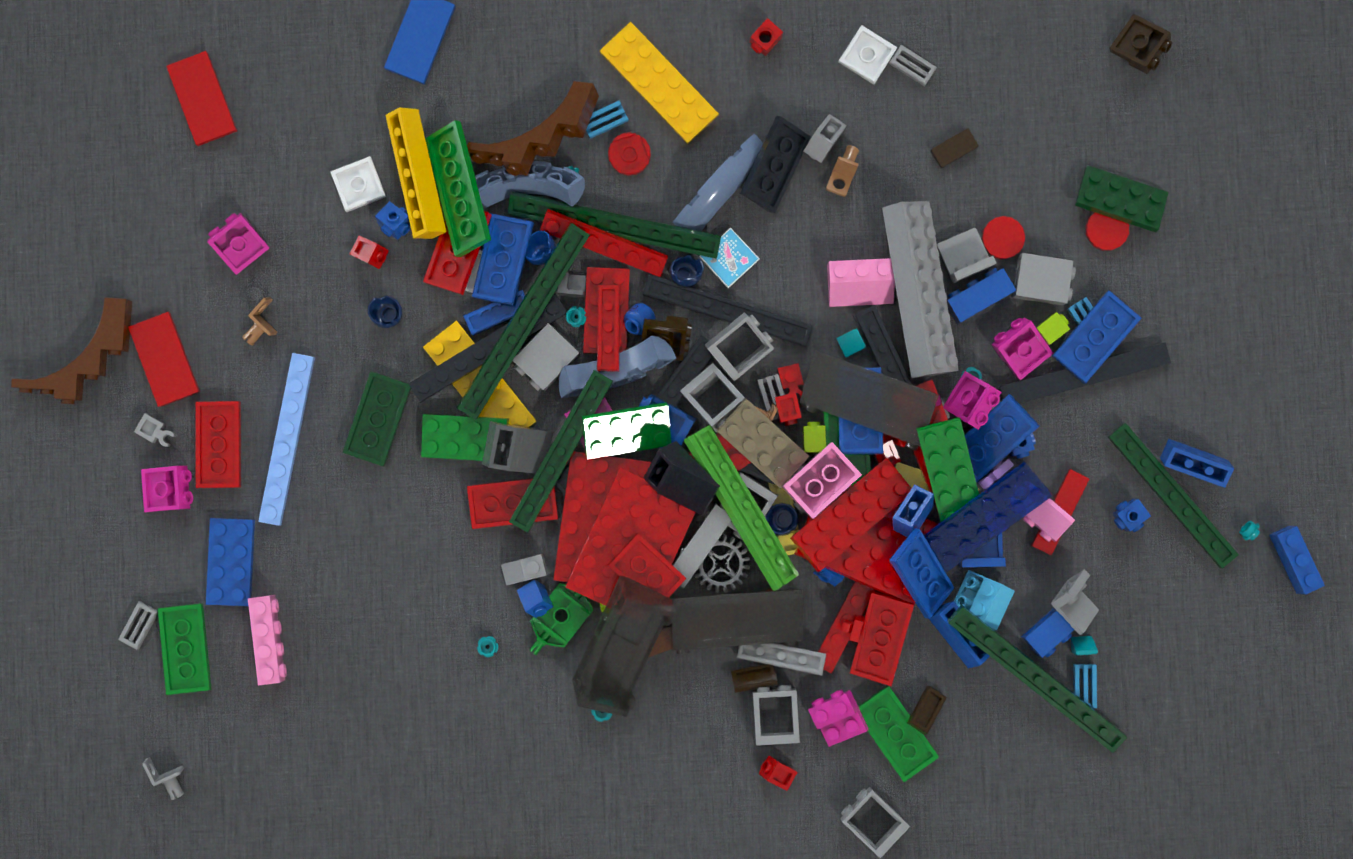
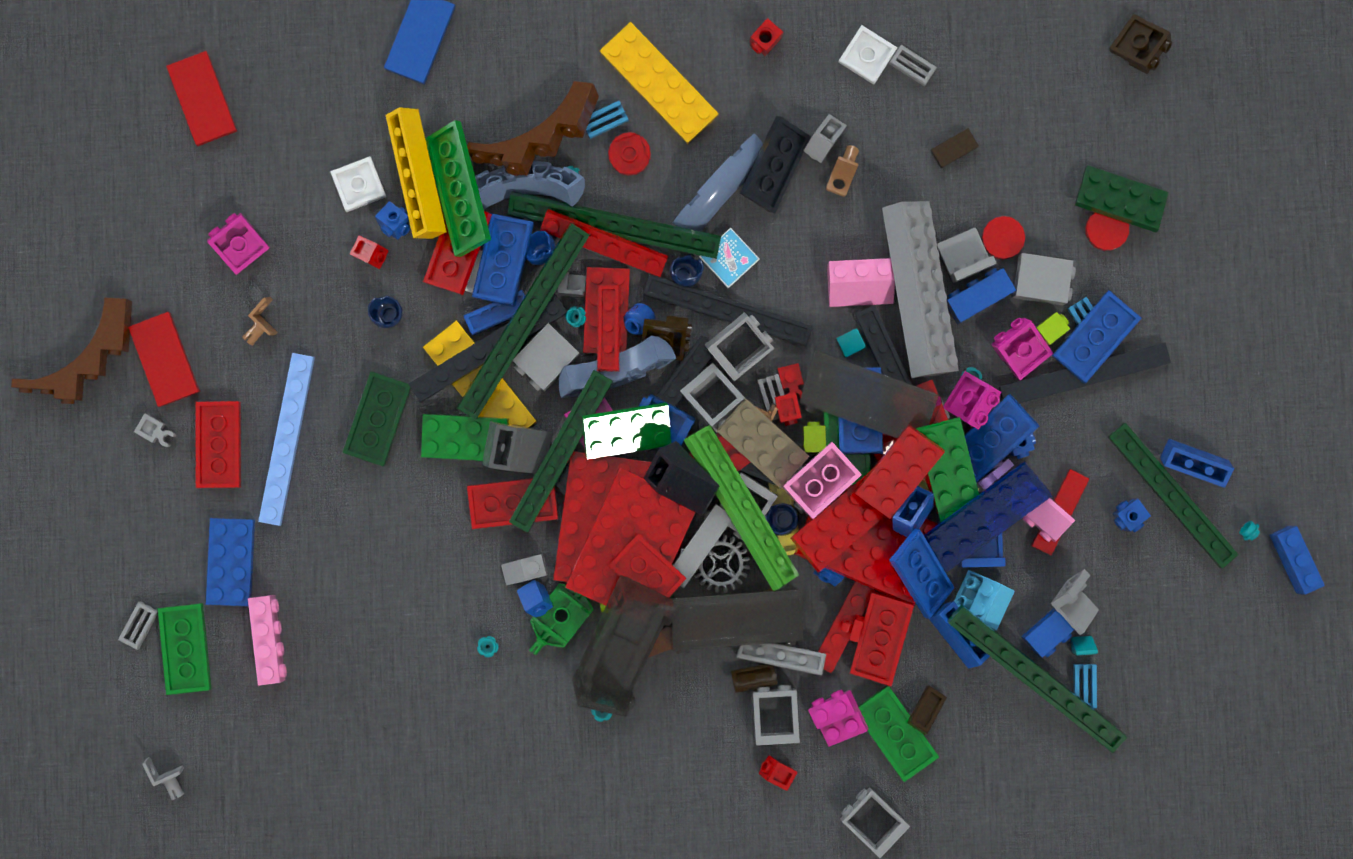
dark pink plate [141,466,193,512] -> none
none -> red plate [855,424,945,519]

